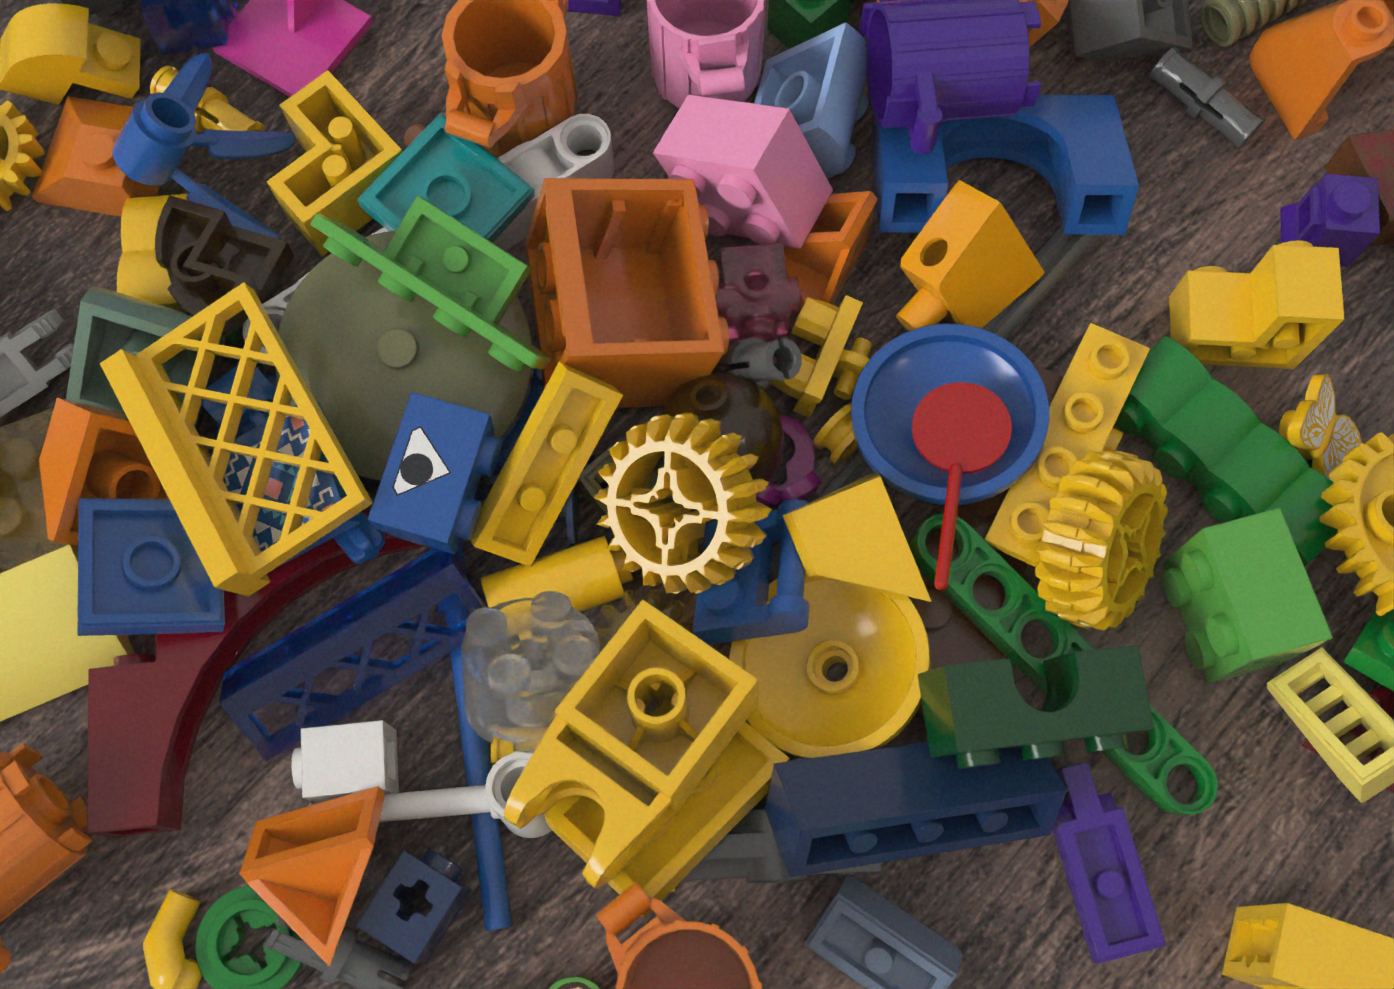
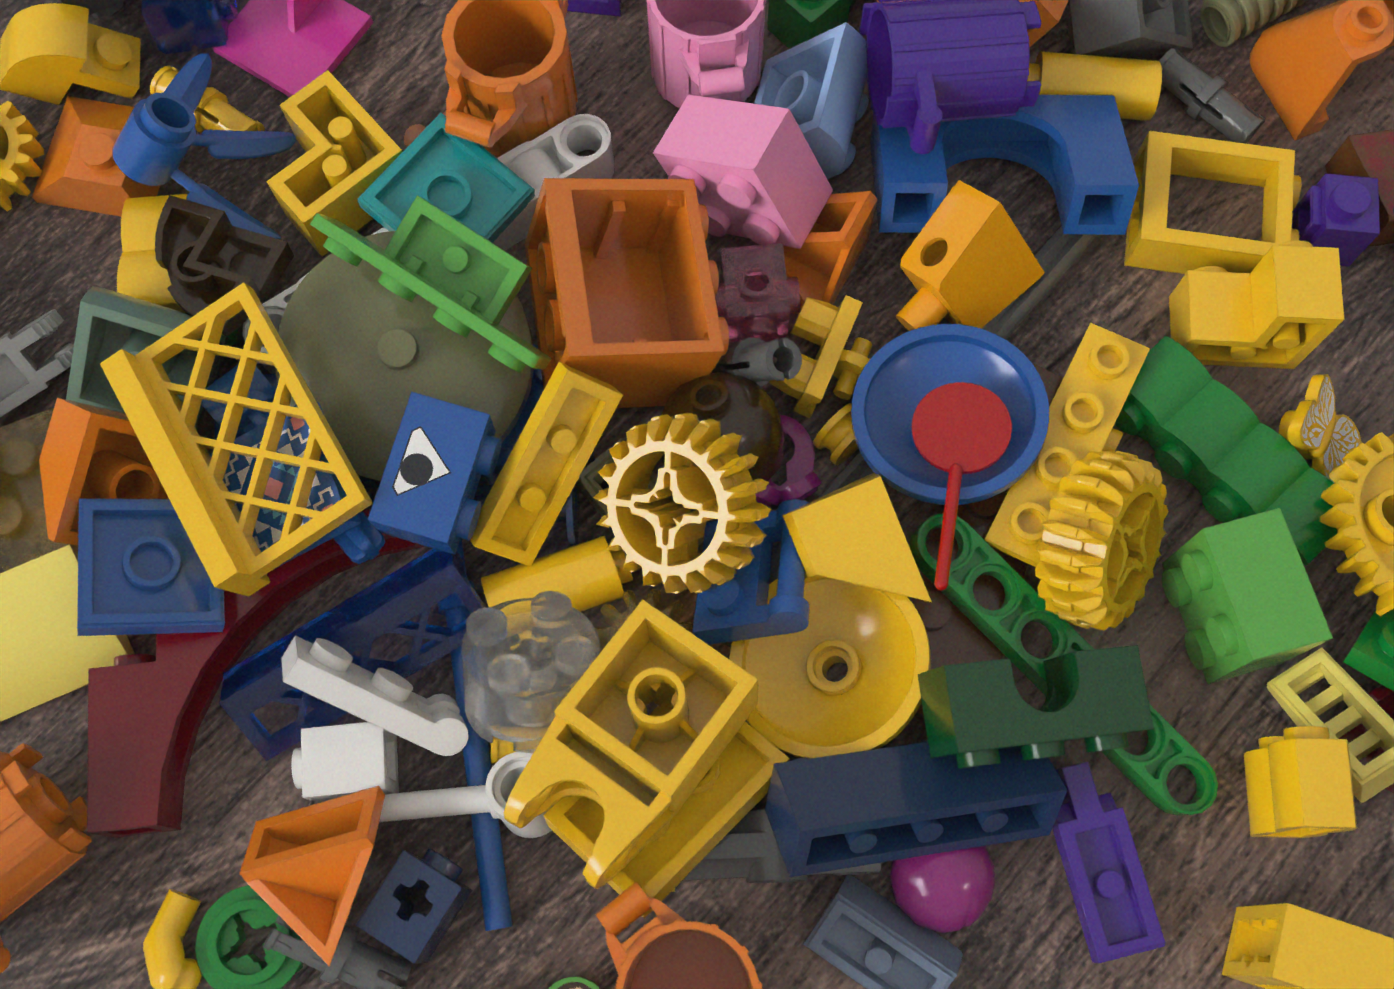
none -> white plate [281,635,468,756]
none -> magenta hair [890,846,995,933]
none -> yellow brick [1027,51,1162,121]
none -> yellow window [1124,131,1302,274]
none -> yellow brick [1244,726,1357,838]

